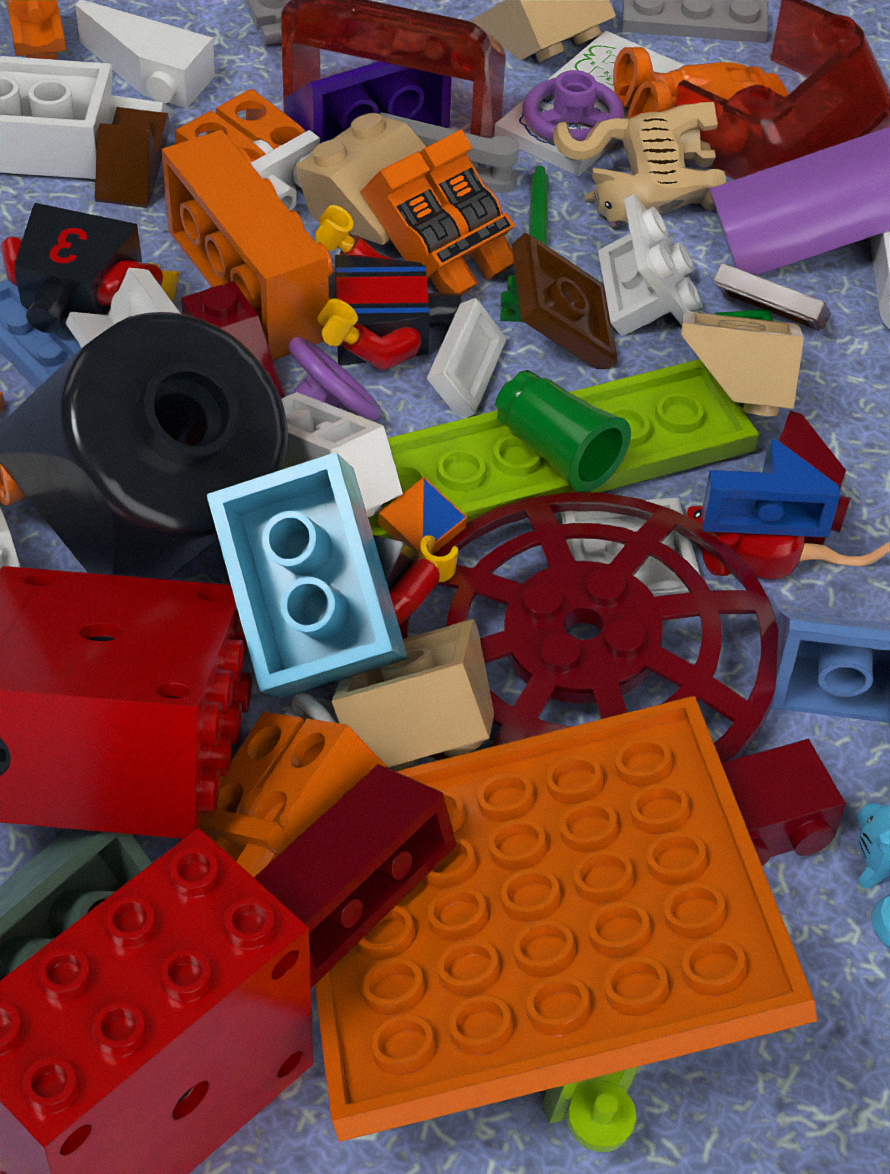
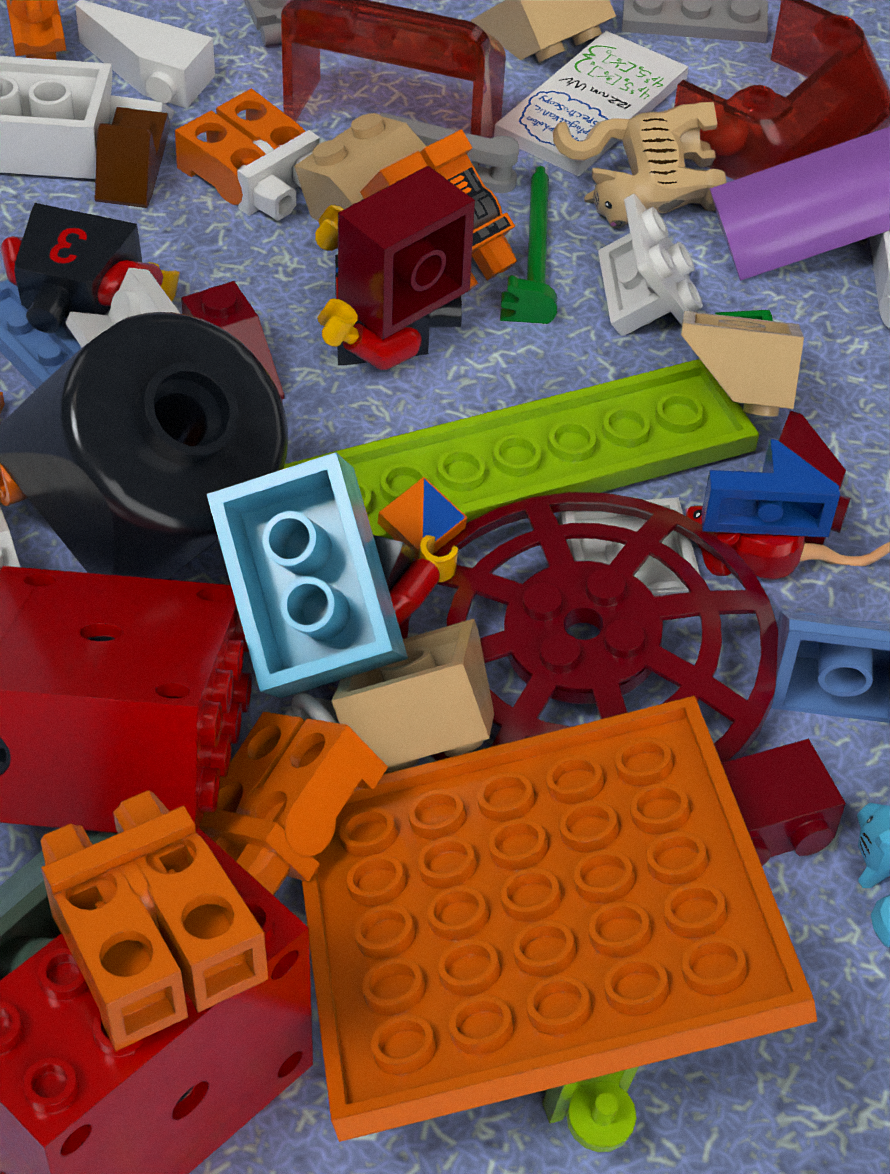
orange brick [162,129,333,360] -> none
dark red brick [254,764,457,988] -> none
white slope [281,392,403,517] -> none
dark purple slope [285,40,453,143] -> none
medium lavender piece [289,337,381,421] -> none
white tile [427,298,506,417] -> none
green plant [495,370,631,492] -> none
reddish brown tile [512,233,618,369] -> none
medium lavender piece [522,70,624,141] -> none
orange piece [613,47,788,119] -> none
tile [714,262,831,331] -> none
none -> orange hips [40,790,268,1052]
none -> dark red brick [338,166,475,339]

